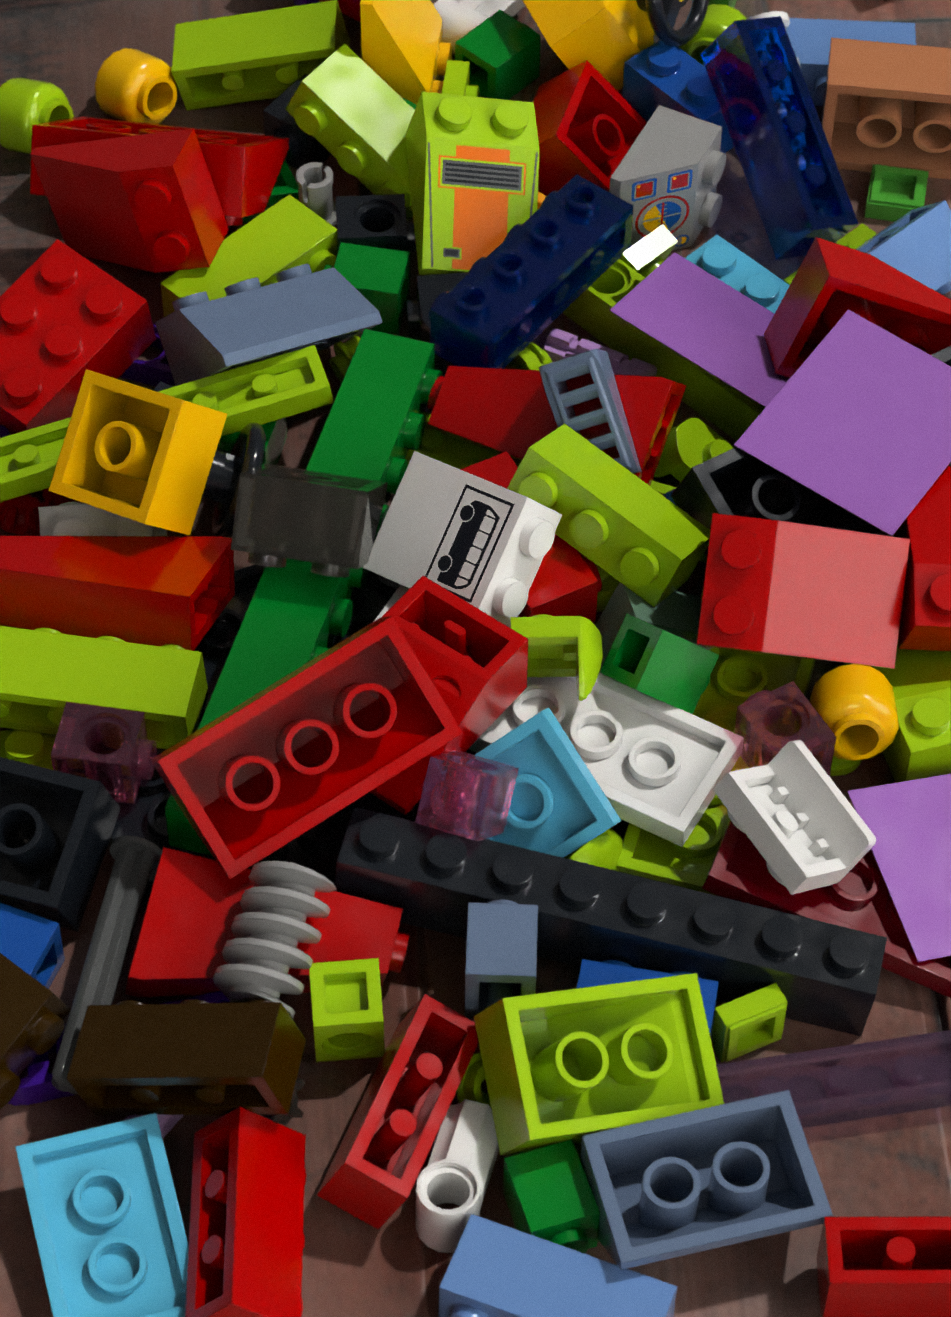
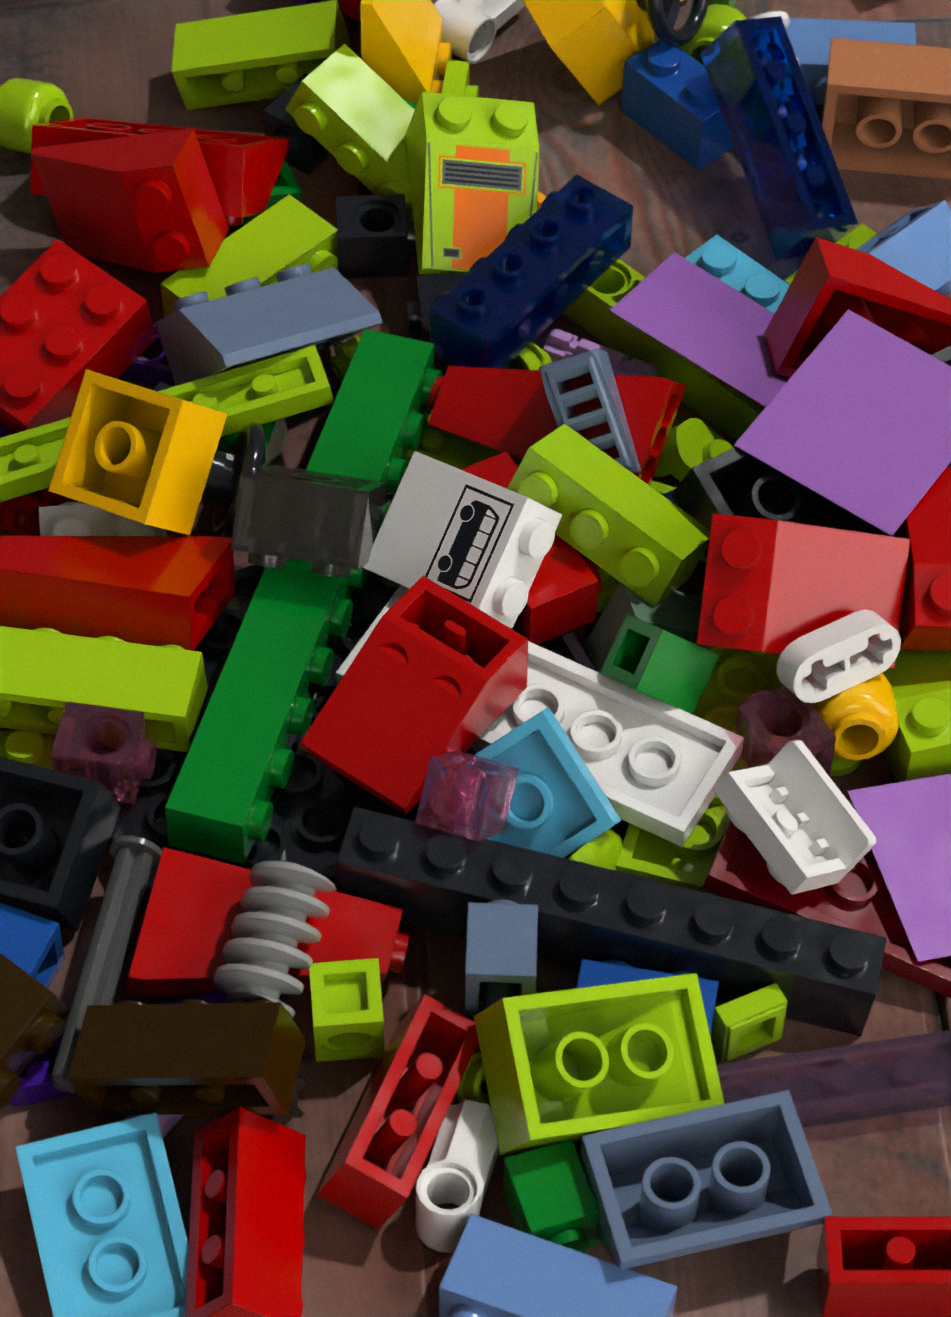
yellow head [94,48,177,124] -> none
red slope [150,616,463,879] -> none
light grey pin [296,162,336,226] -> none
green brick [324,242,410,334] -> none
green brick [455,10,541,100] -> none
lime plate [510,614,603,701] -> none
red slope [533,60,647,212] -> none
light grey slope [606,105,726,258] -> none
plate [619,224,678,278] -> none
bright green tile [864,164,929,222] -> none
none -> white beam [777,609,901,703]

